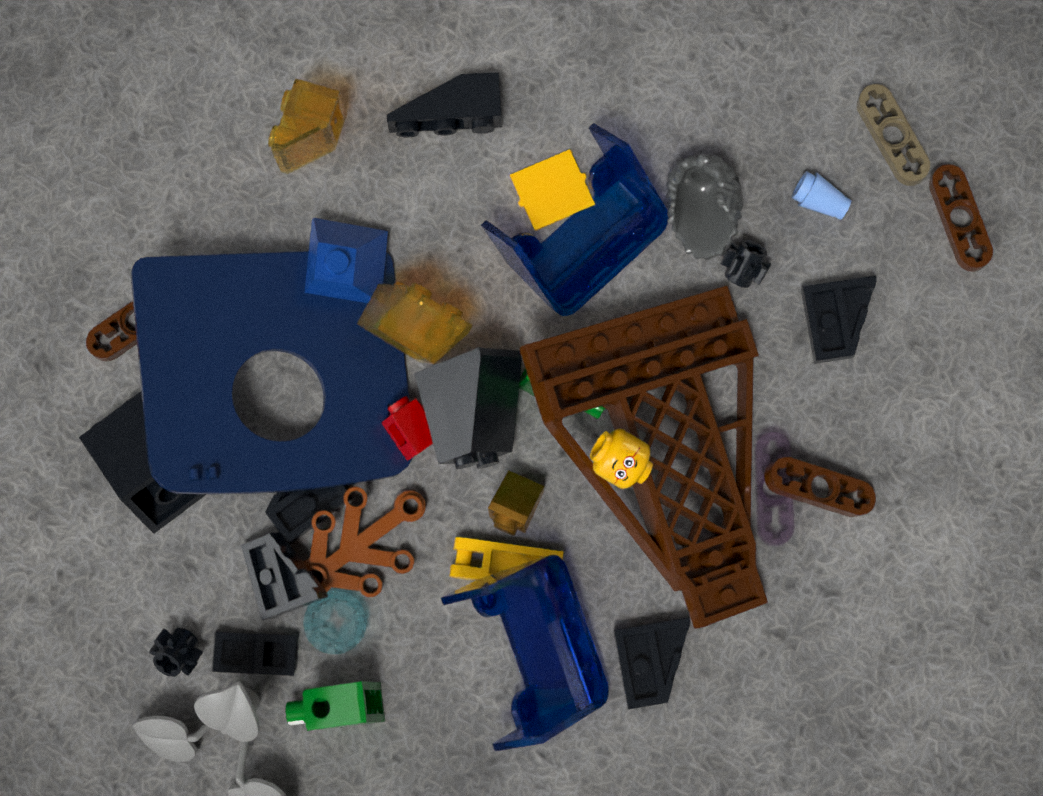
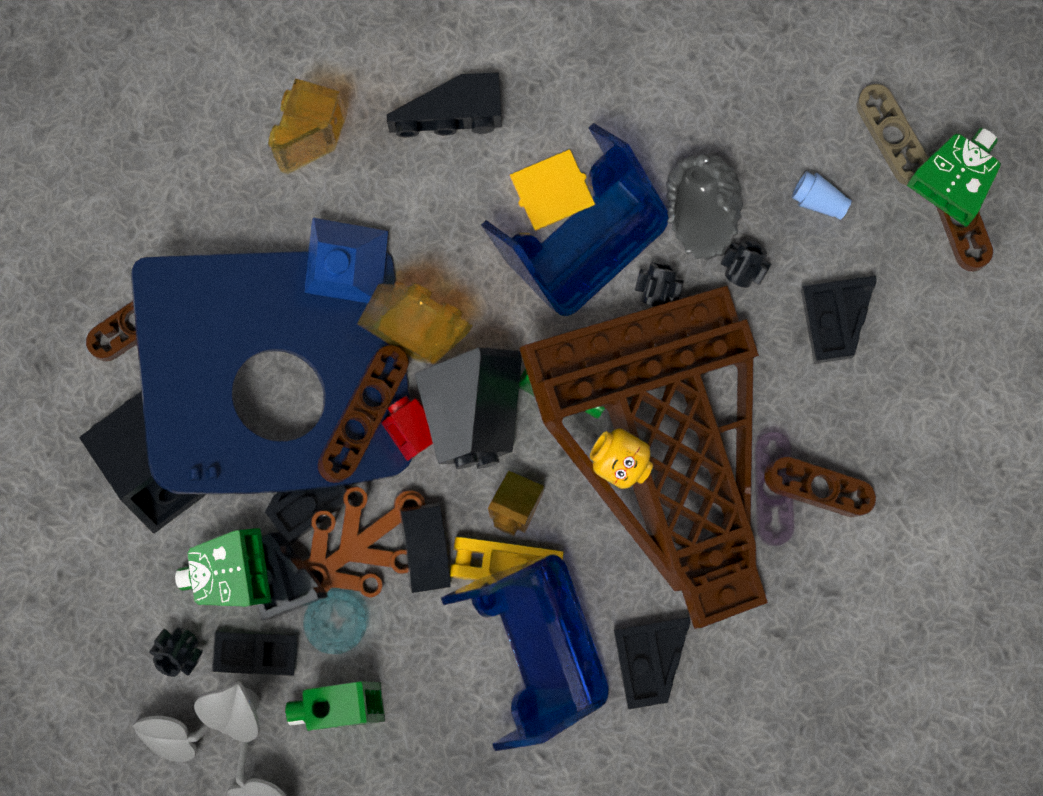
none -> torso [175,528,271,607]
none -> reddish brown beam [318,345,408,483]
none -> black slope [400,503,451,593]
none -> black gear [635,262,684,307]
none -> green torso [907,128,1001,227]

